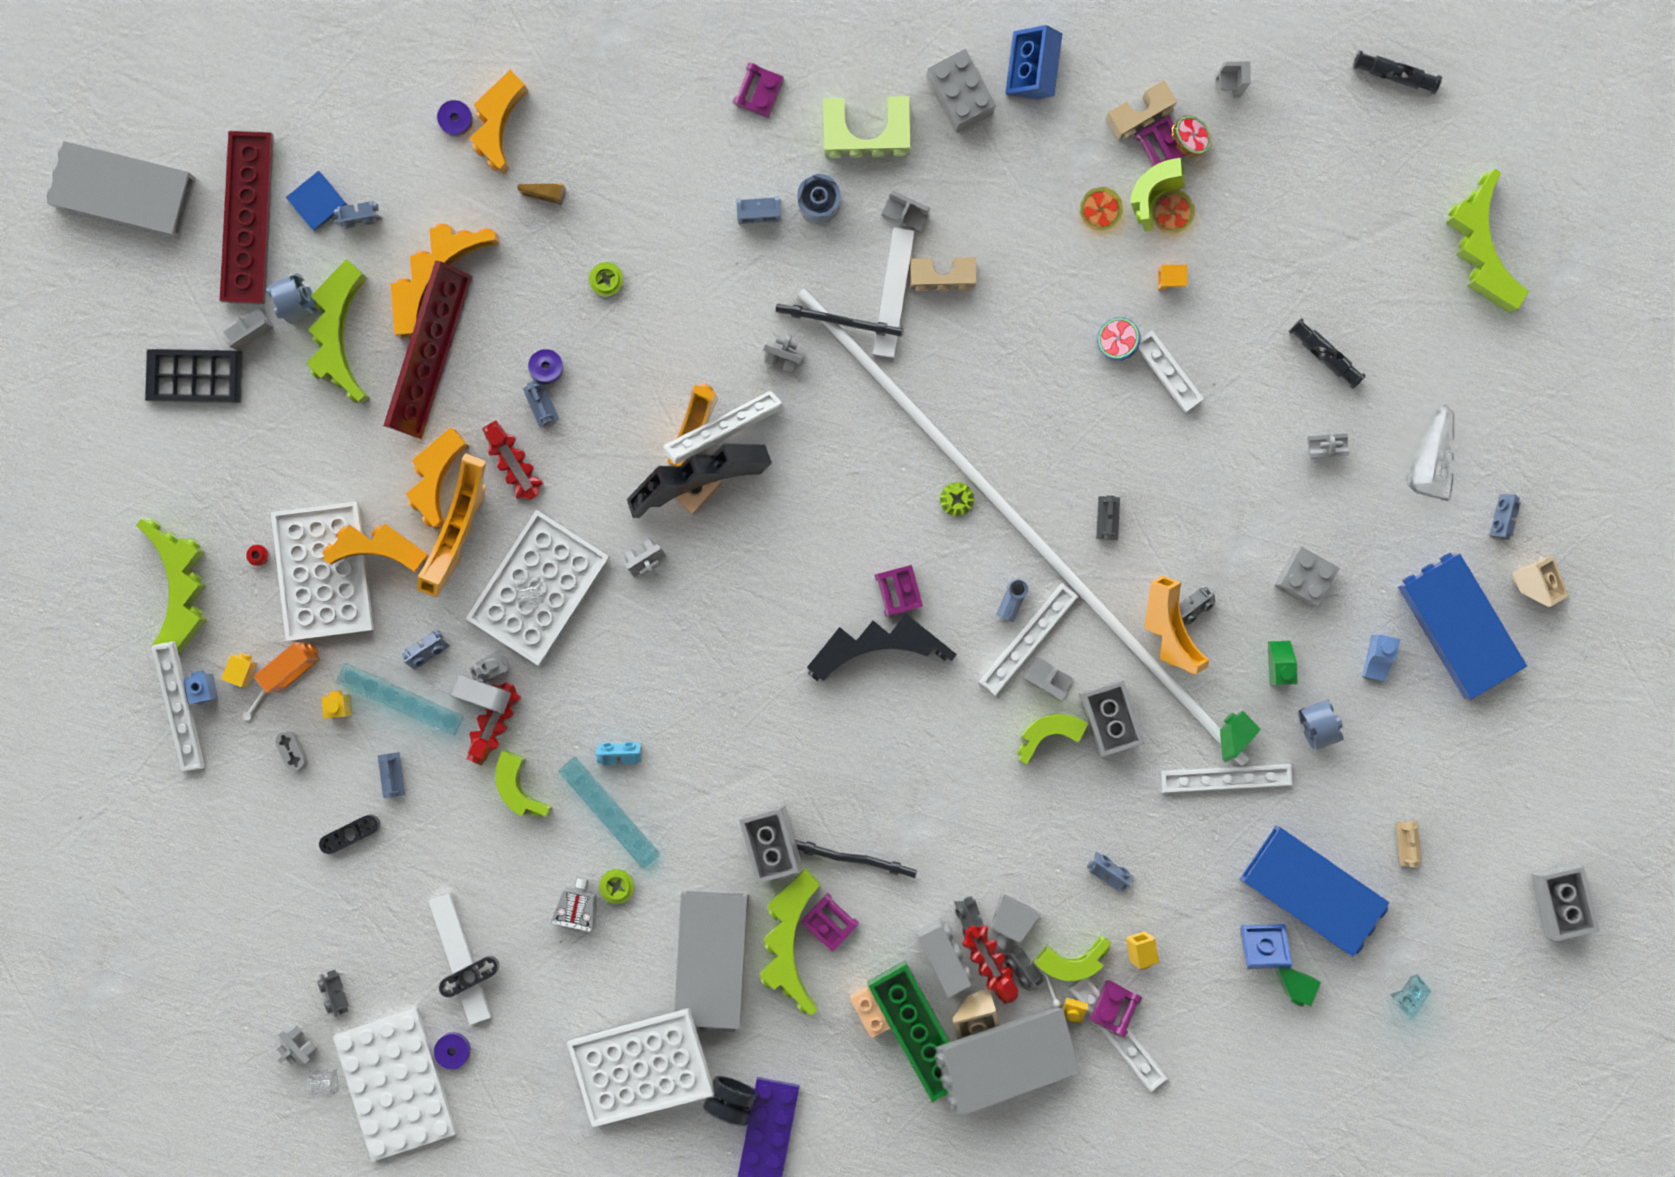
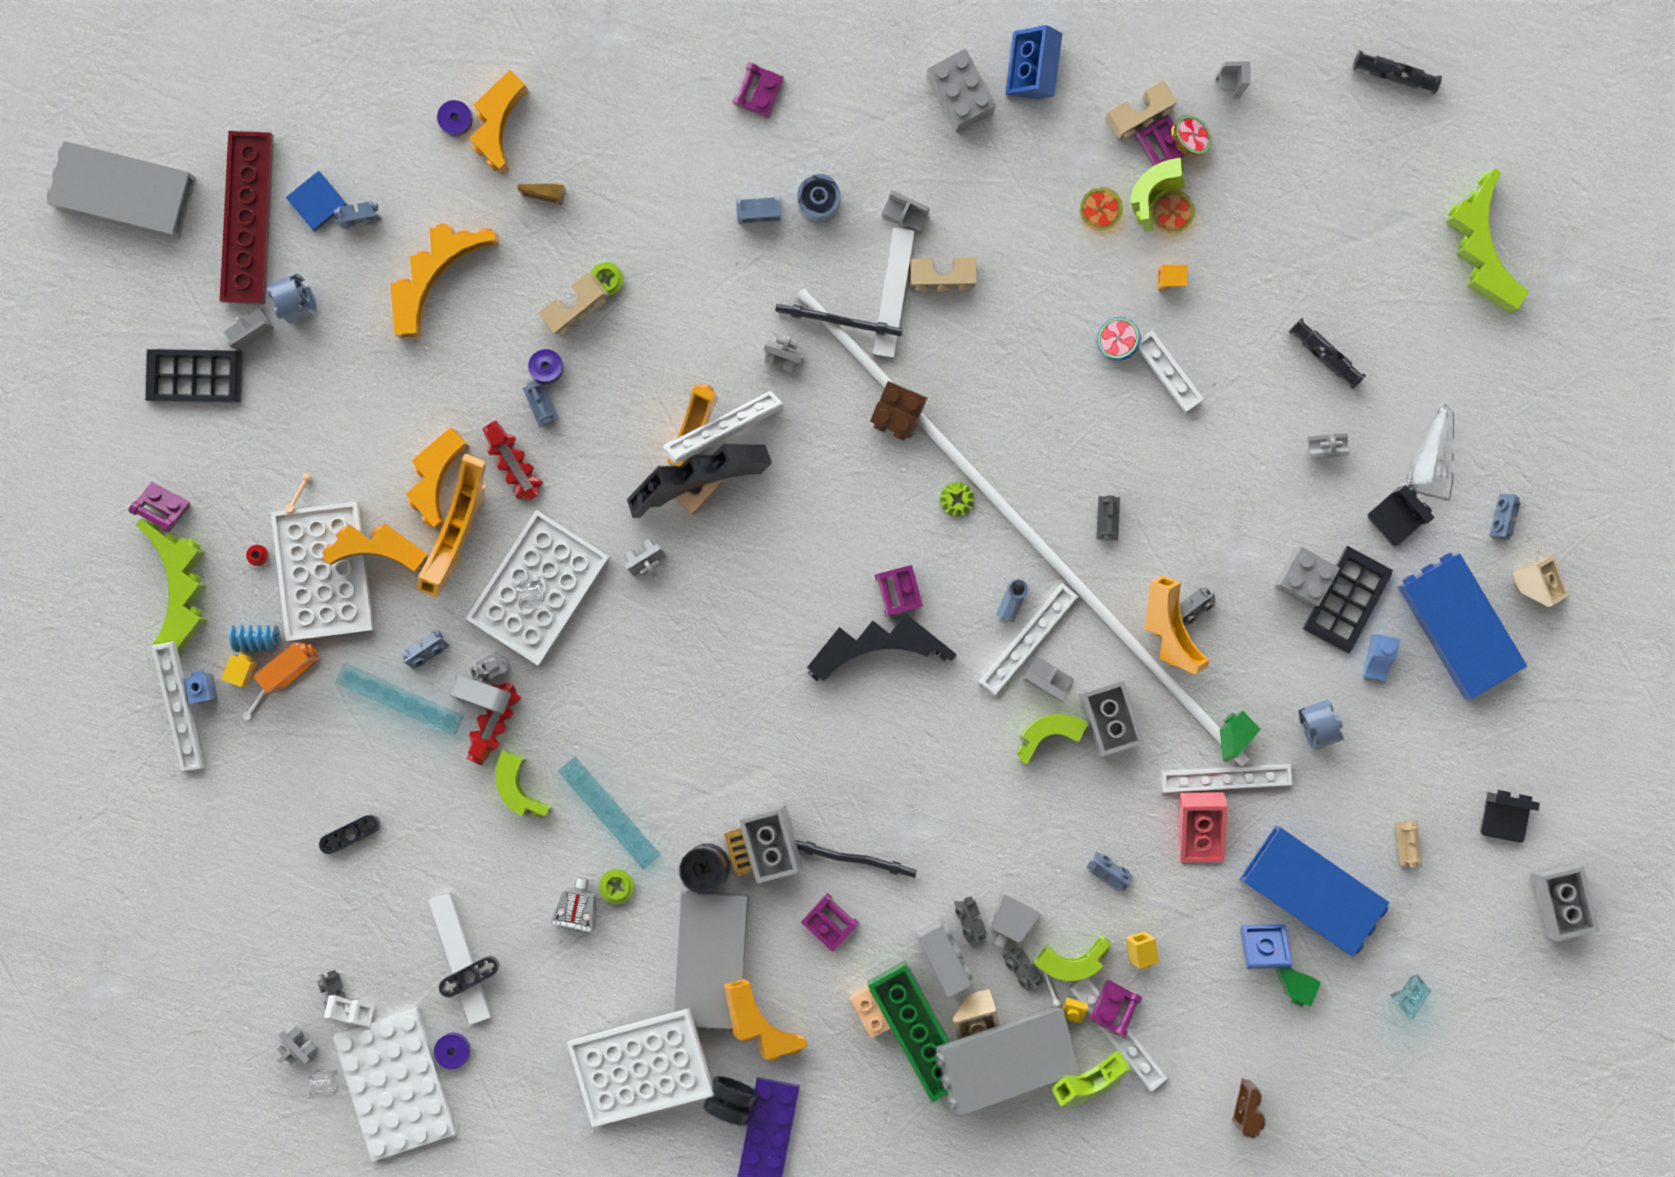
light grey beam [275,731,307,771] -> none
lime arch [306,259,370,404] -> none
yellow brick [321,690,352,719] -> none
sand blue hinge [377,752,405,798] -> none
dark red plate [383,260,473,439] -> none
medium azure hinge [596,742,641,765] -> none
lime arch [759,867,820,1016] -> none
yellowish green arch [823,96,910,158] -> none
red sword [962,925,1018,1004] -> none
green slope [1268,641,1298,685] -> none
none -> magenta plate [128,482,190,533]
none -> dark azure piece [229,625,280,653]
none -> light nougat hinge [285,474,312,514]
none -> white slope [324,995,375,1027]
none -> tan arch [539,273,609,335]
none -> black wheel [679,843,730,894]
none -> pearl gold slope [724,828,753,877]
none -> light orange arch [724,979,807,1061]
none -> reddish brown plate [870,381,928,441]
none -> lime arch [1051,1051,1131,1107]
none -> coral slope [1179,792,1228,863]
none -> reddish brown plate [1232,1078,1265,1139]
none -> black piece [1303,546,1393,654]
none -> black bracket [1367,485,1435,546]
none -> black bracket [1480,790,1540,843]

